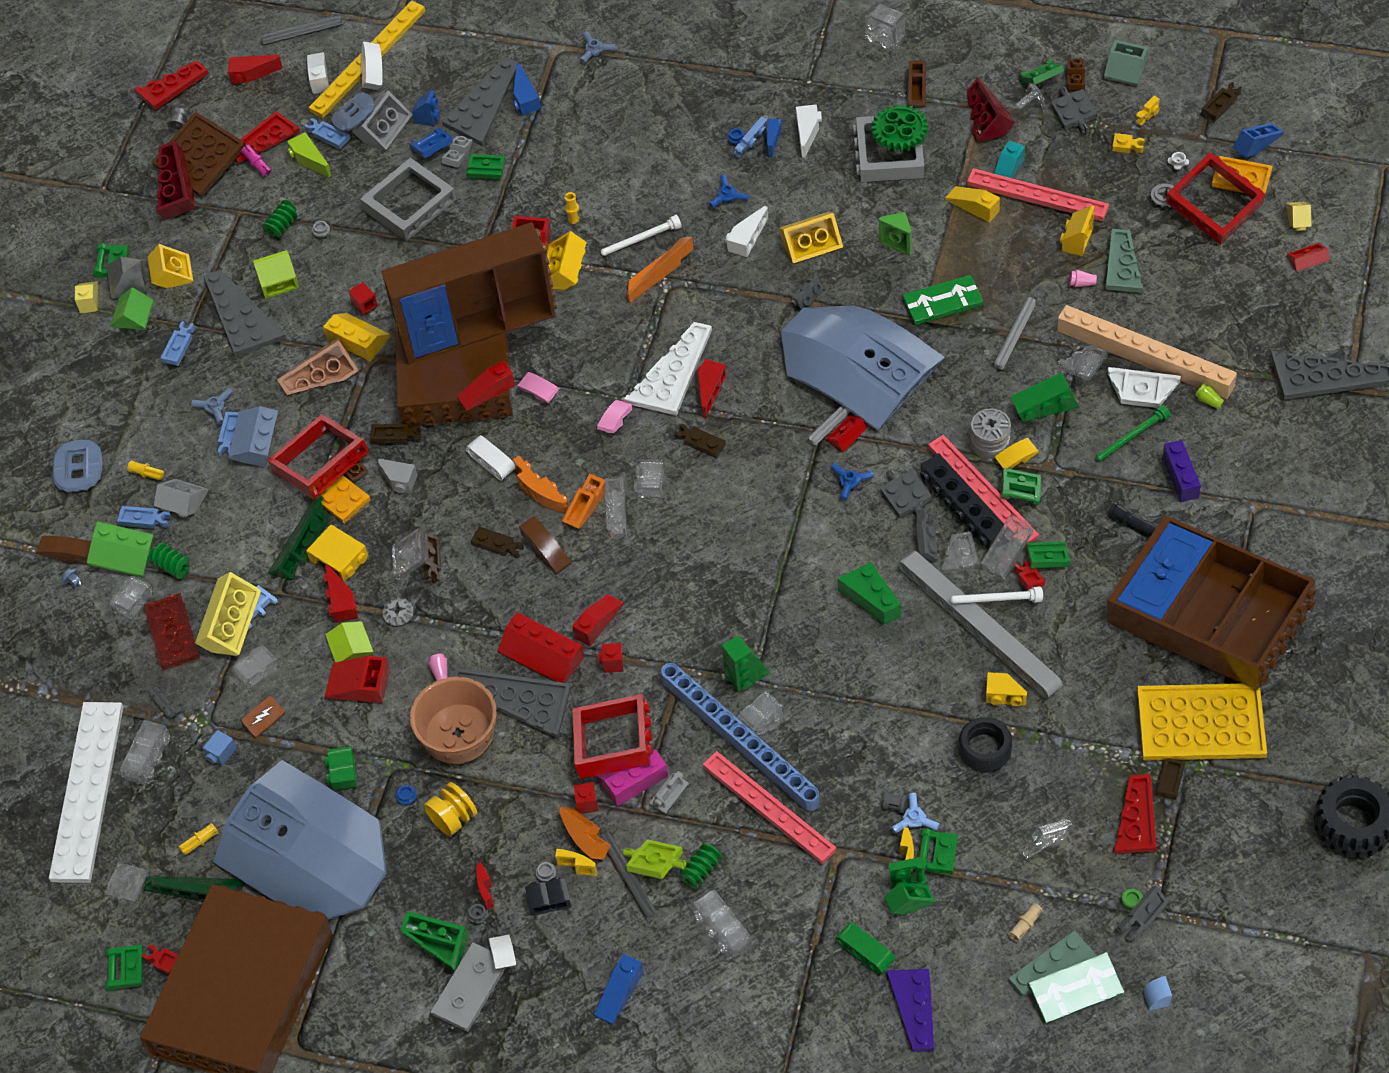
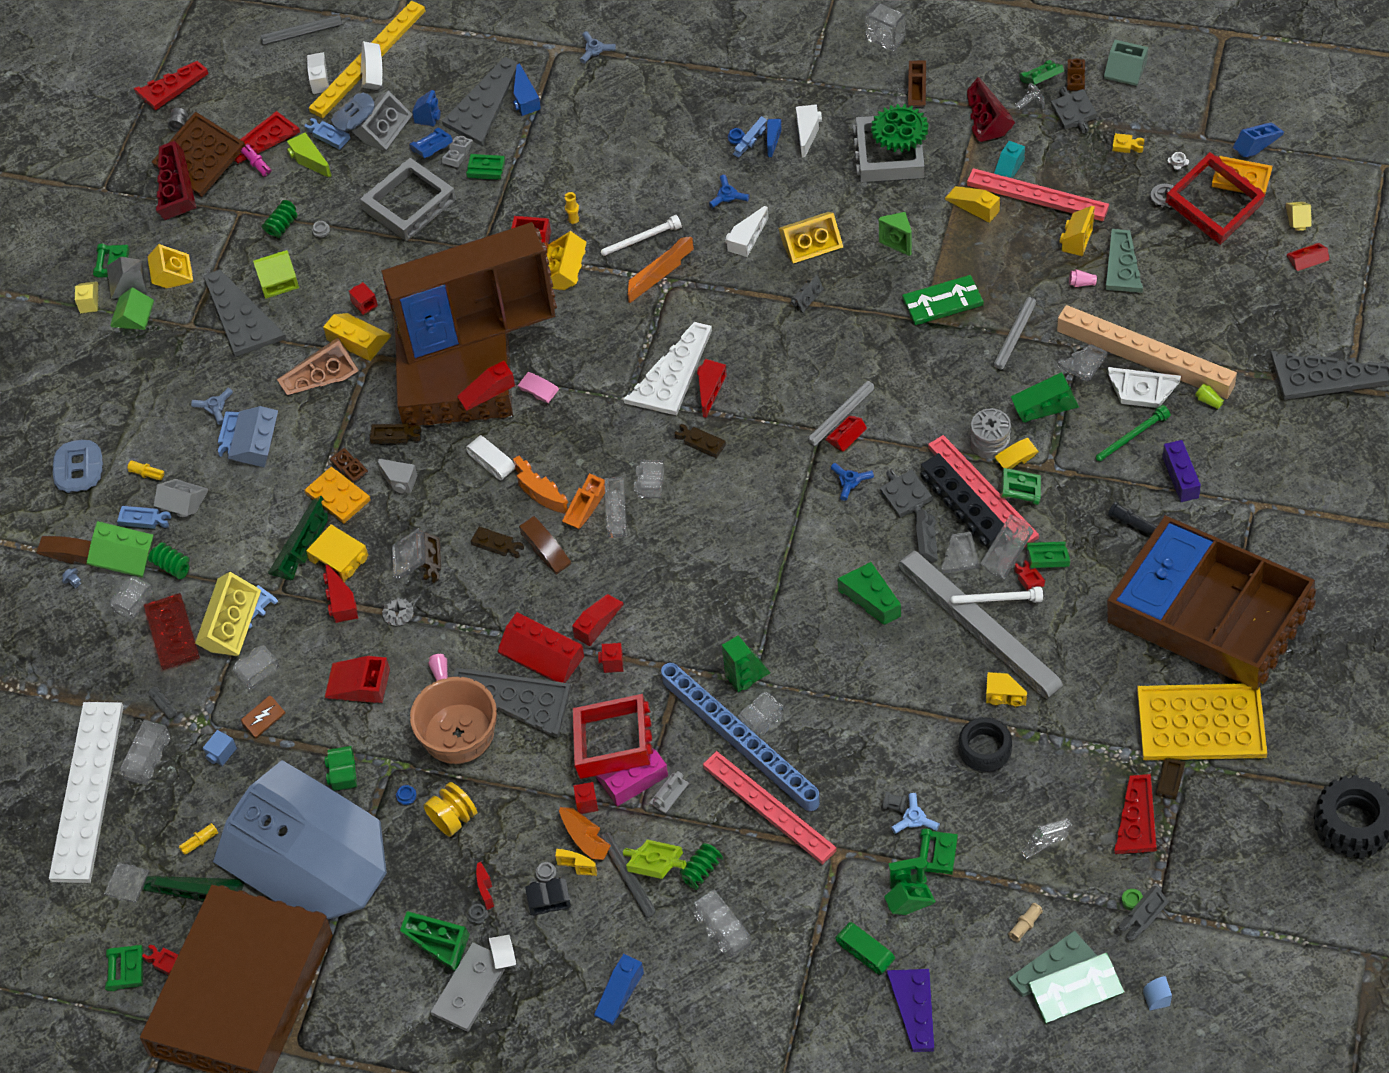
medium blue plate [161,321,195,366] -> none
red slope [228,55,283,84] -> none
red window [267,414,369,499] -> none
lime slope [325,621,374,662] -> none
bright pink slope [597,400,632,433] -> none
sand blue wedge [781,305,945,431] -> none
yellow slope [900,827,914,875] -> none
yellow plate [1135,96,1160,126] -> none
dark brown plate [1201,82,1242,121] -> none

